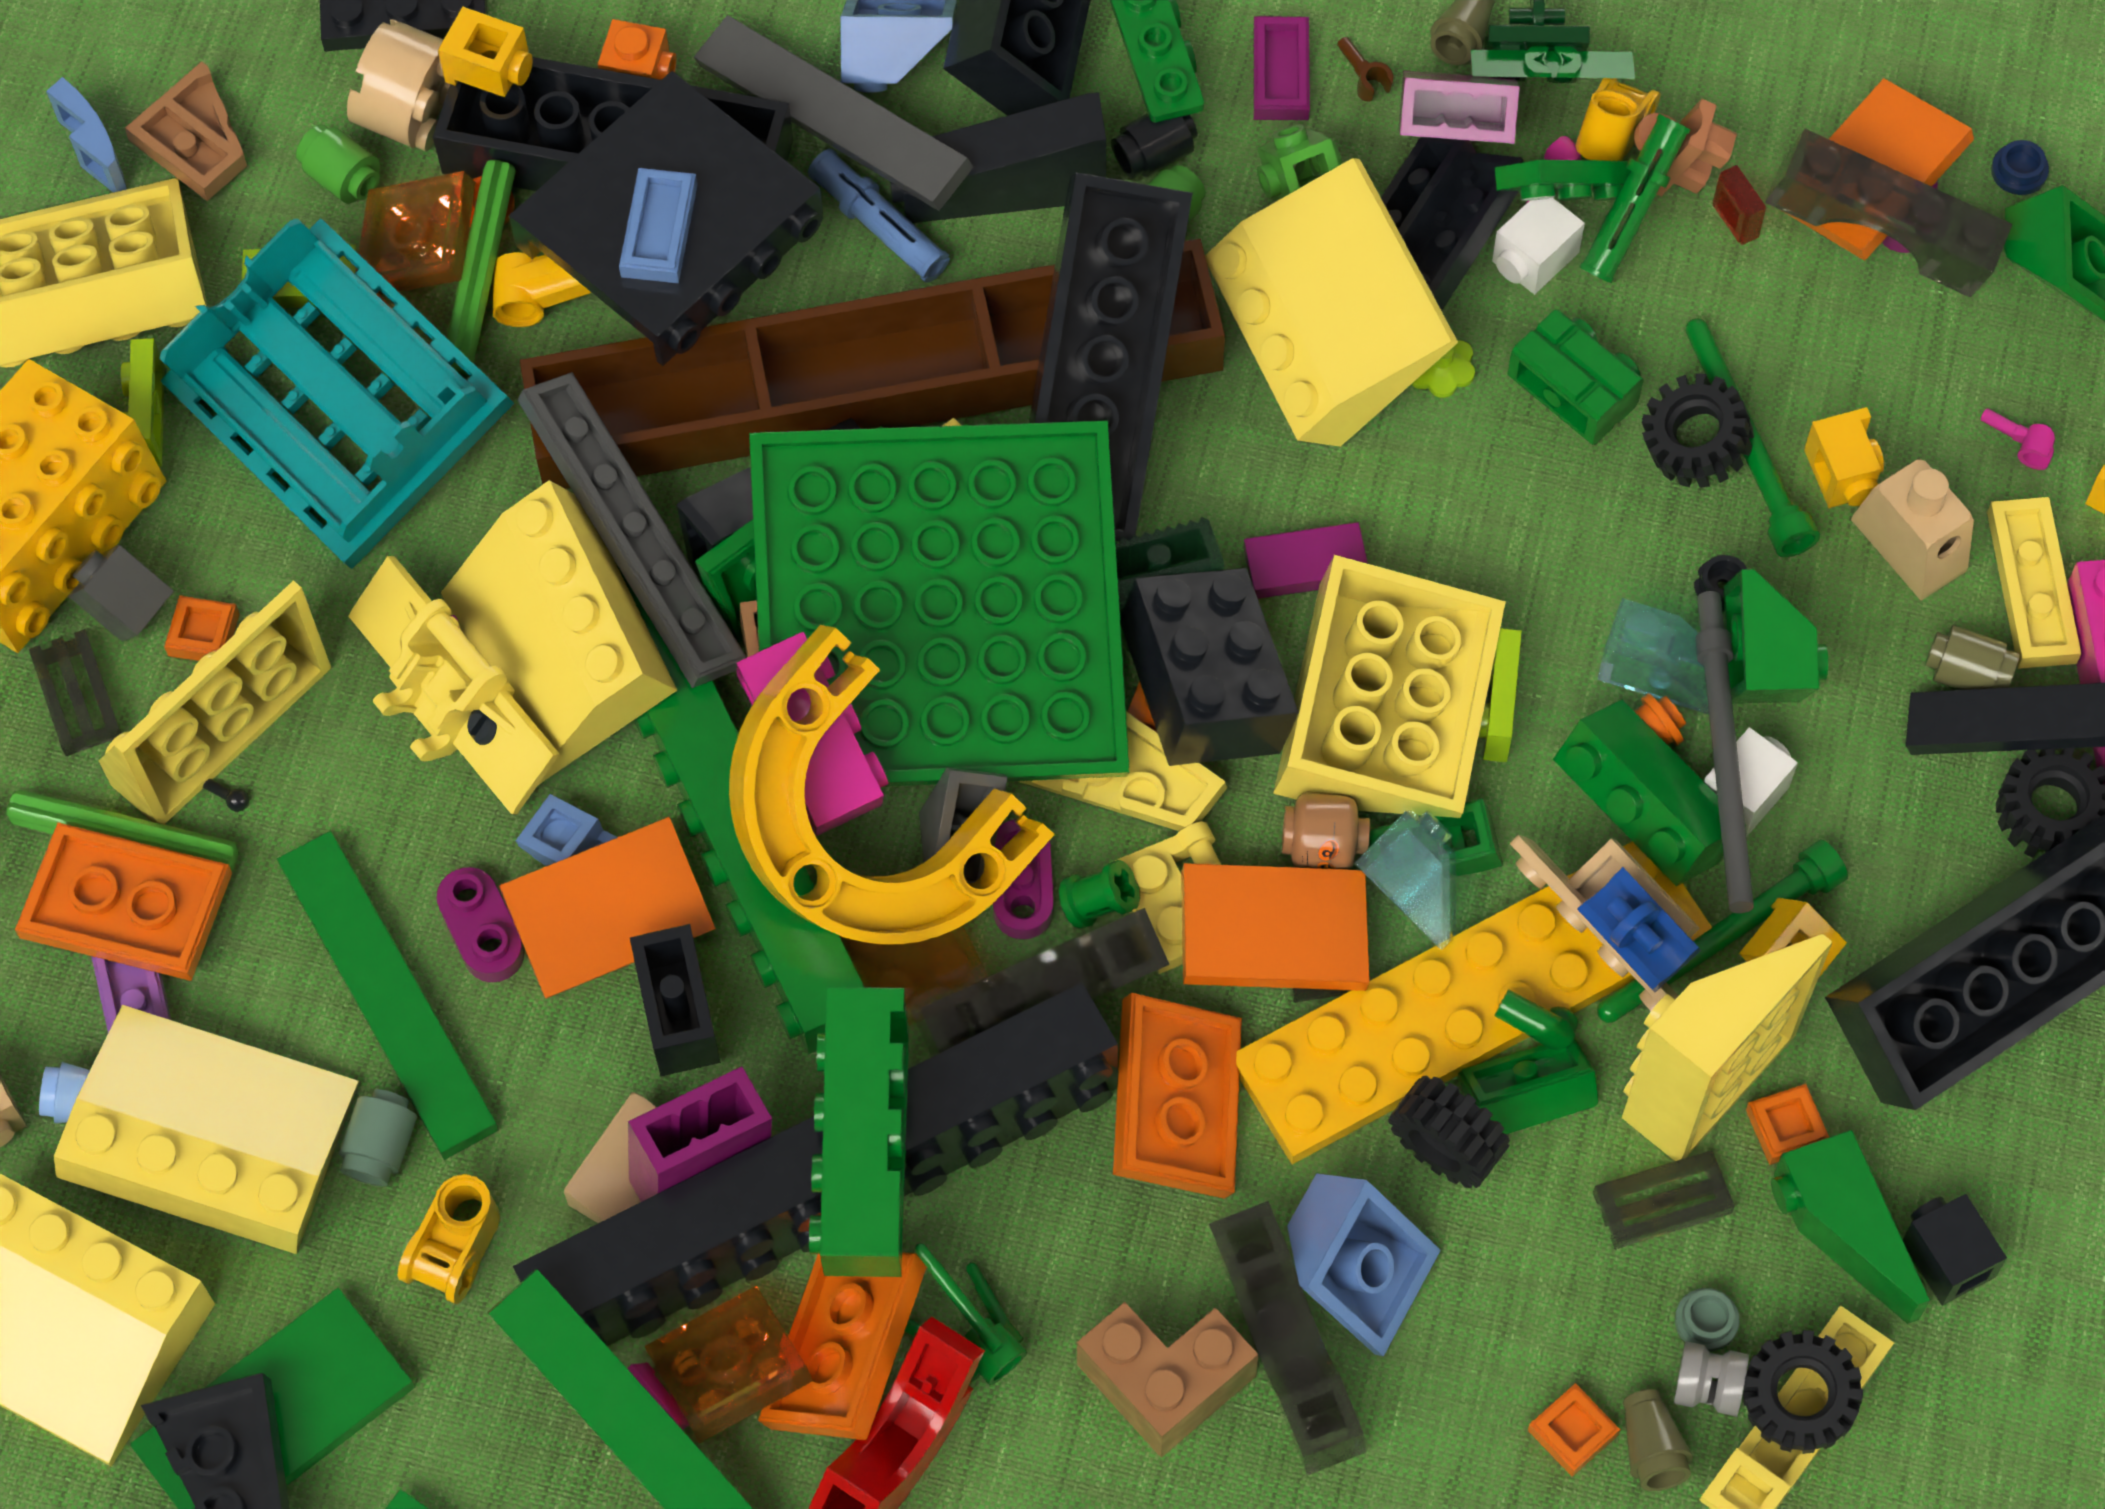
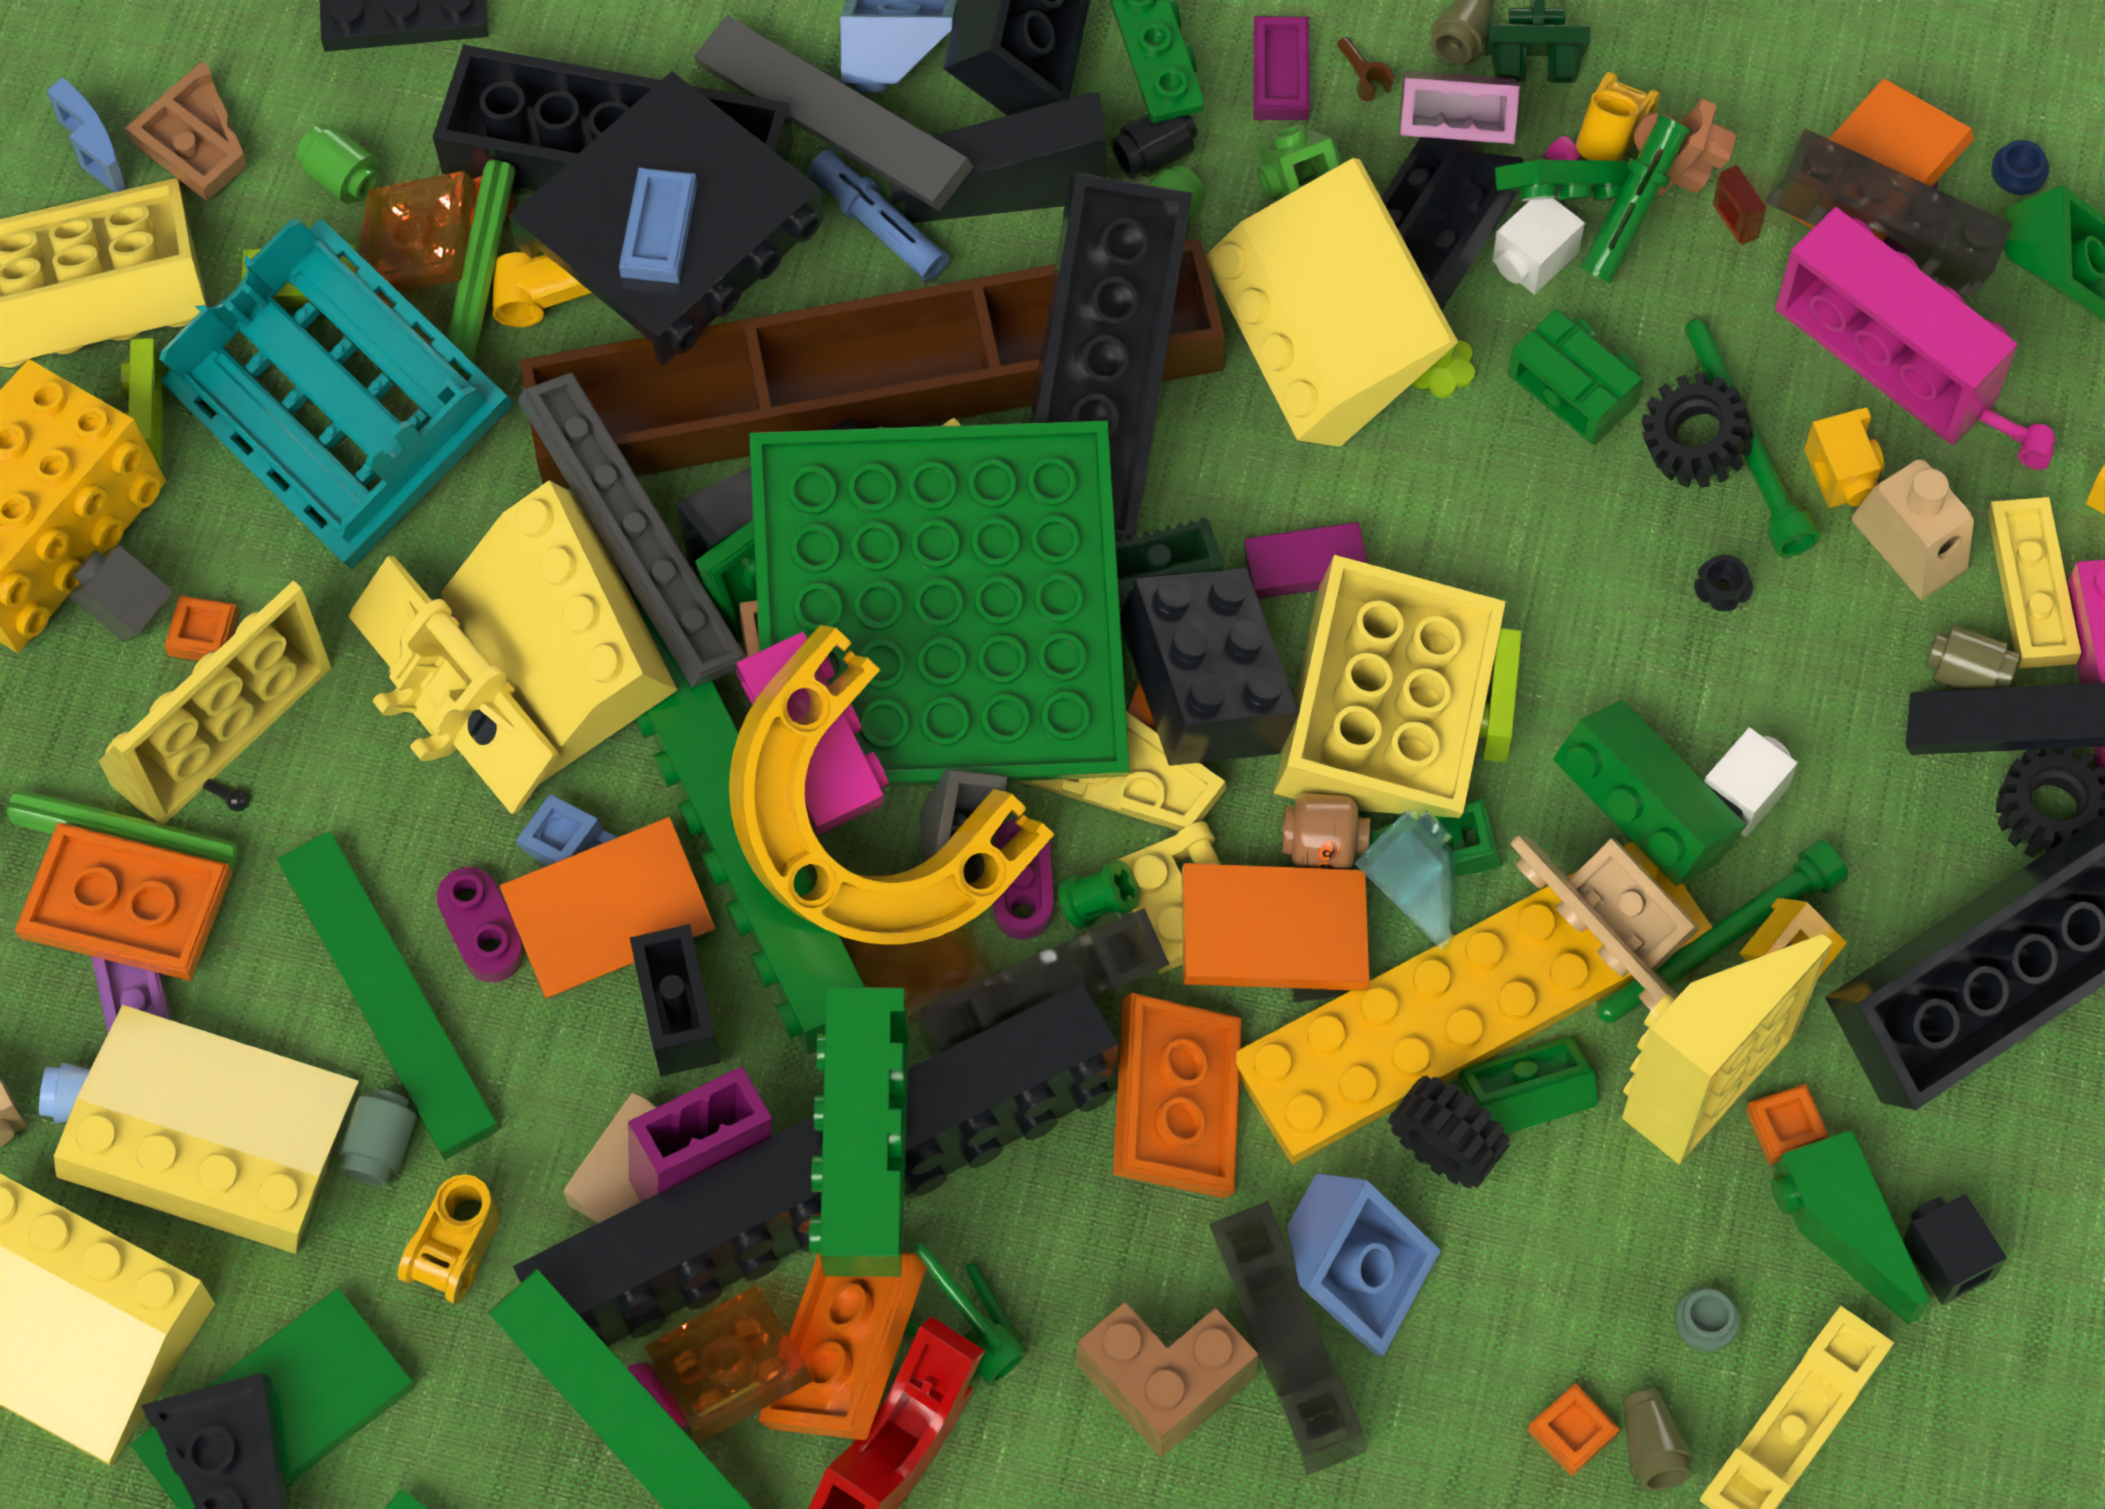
clear smoke tile [29,629,122,756] -> none
tan brick [347,19,450,151] -> none
yellow brick [438,6,533,97] -> none
orange brick [597,19,677,80] -> none
green piece [1471,46,1635,79] -> none
green arm [1494,989,1578,1050] -> none
blue hips [1577,867,1701,993] -> none
clear smoke tile [1593,1150,1735,1250] -> none
clear light blue slope [1597,598,1709,714] -> none
orange plate [1634,693,1686,746] -> none
light grey wheel [1674,1341,1749,1417] -> none
dark grey bar [1695,591,1754,913] -> none
green slope [1724,569,1828,704] -> none
black tyre [1743,1330,1863,1454] -> none
none -> dark pink brick [1775,207,2018,446]

